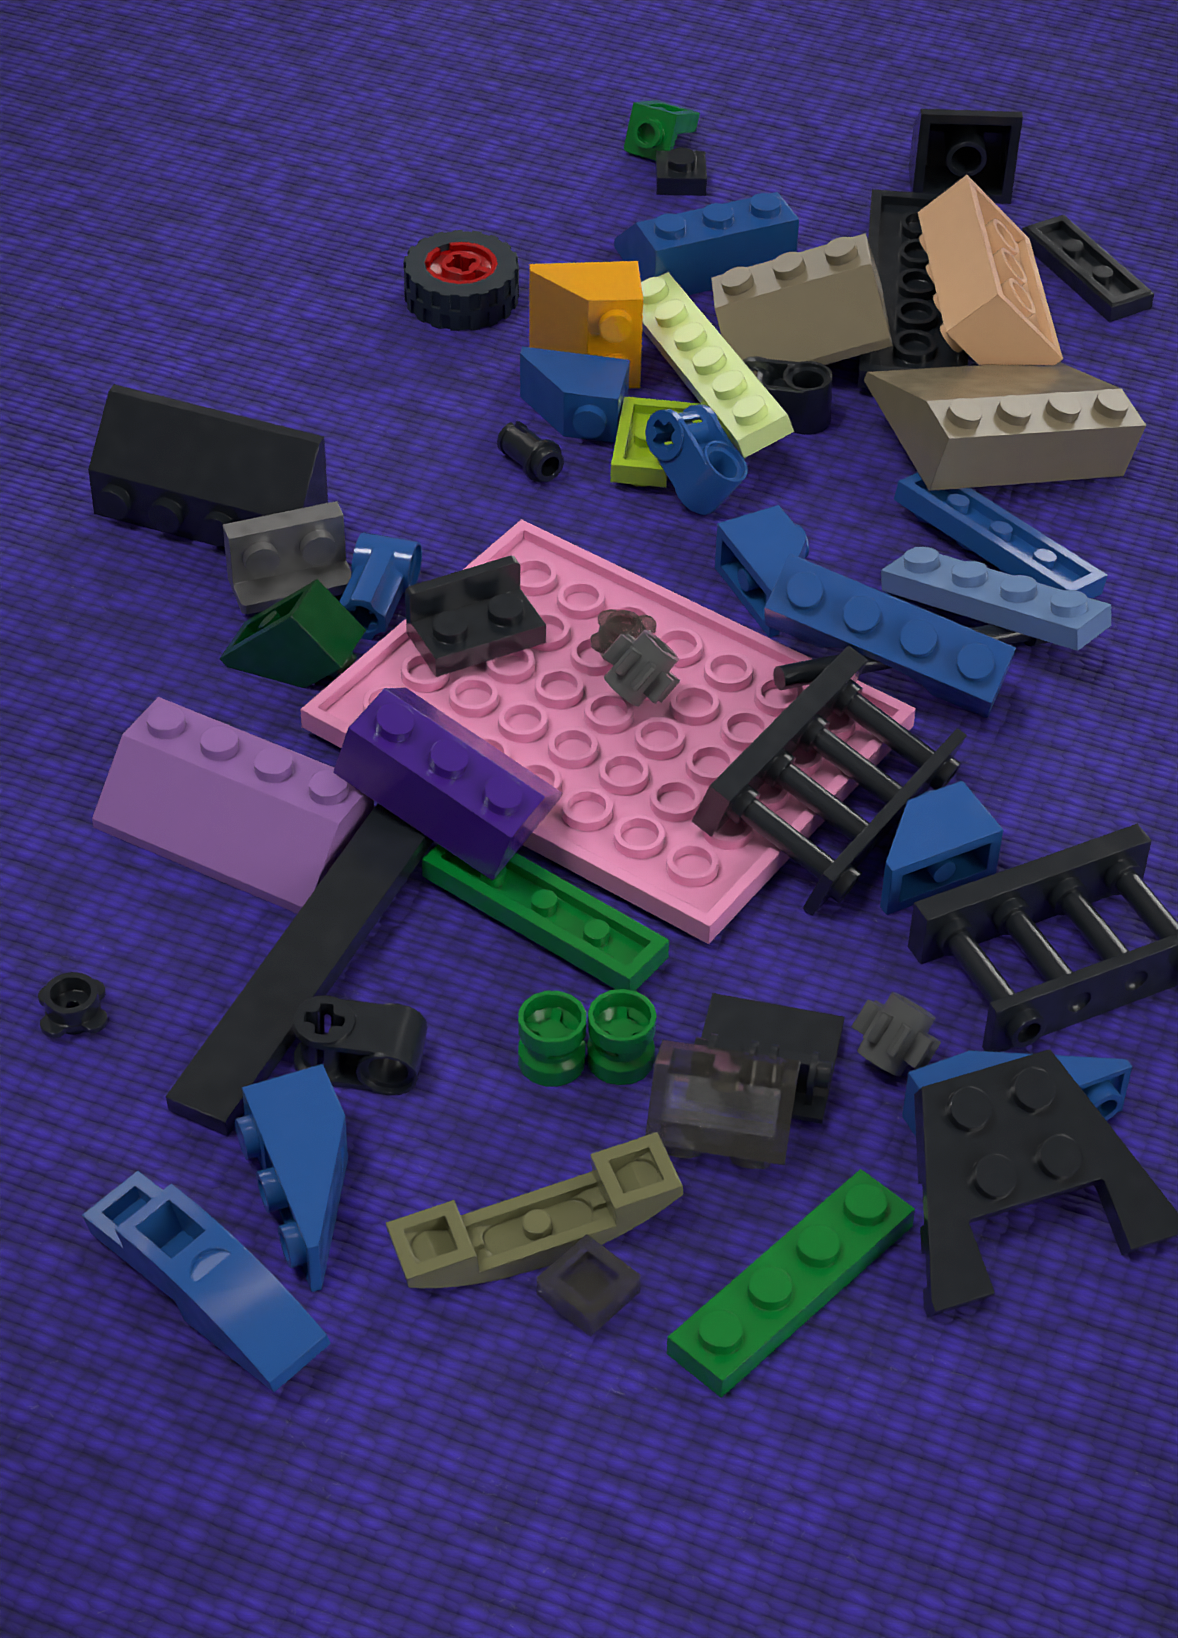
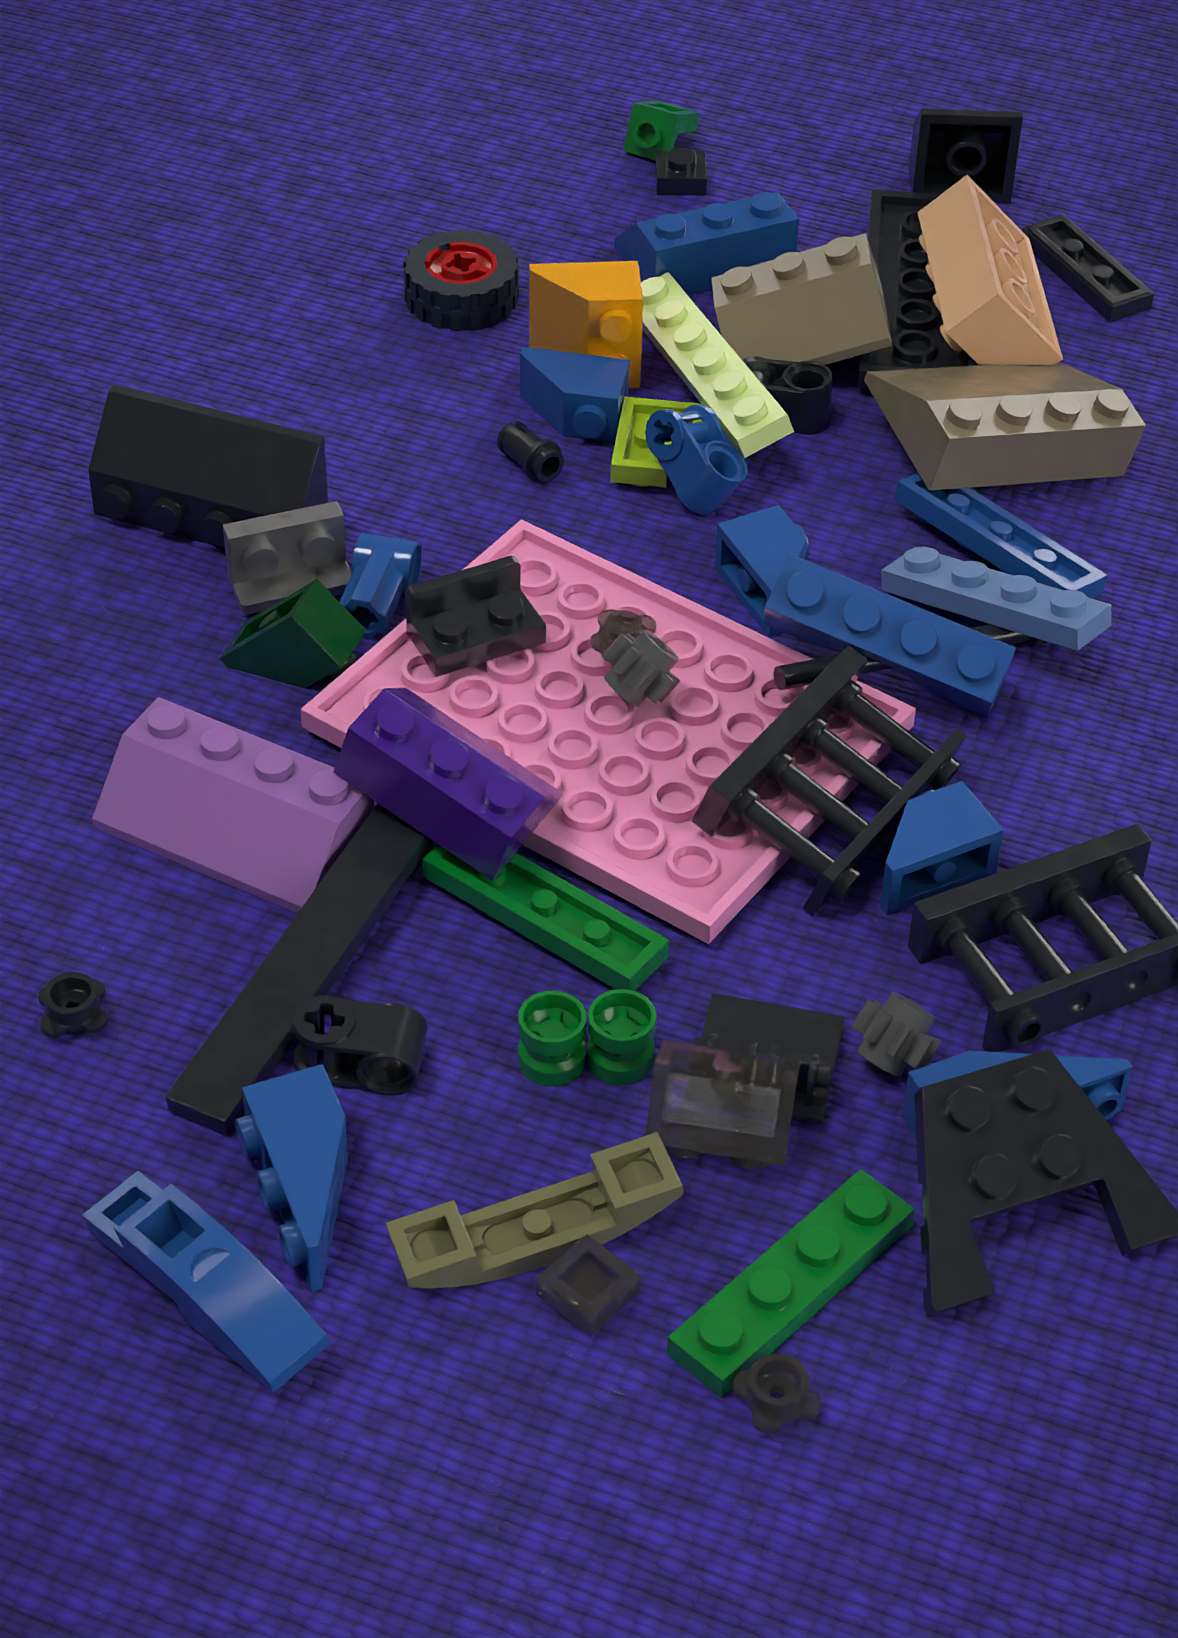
none -> clear smoke plate [733,1354,821,1434]

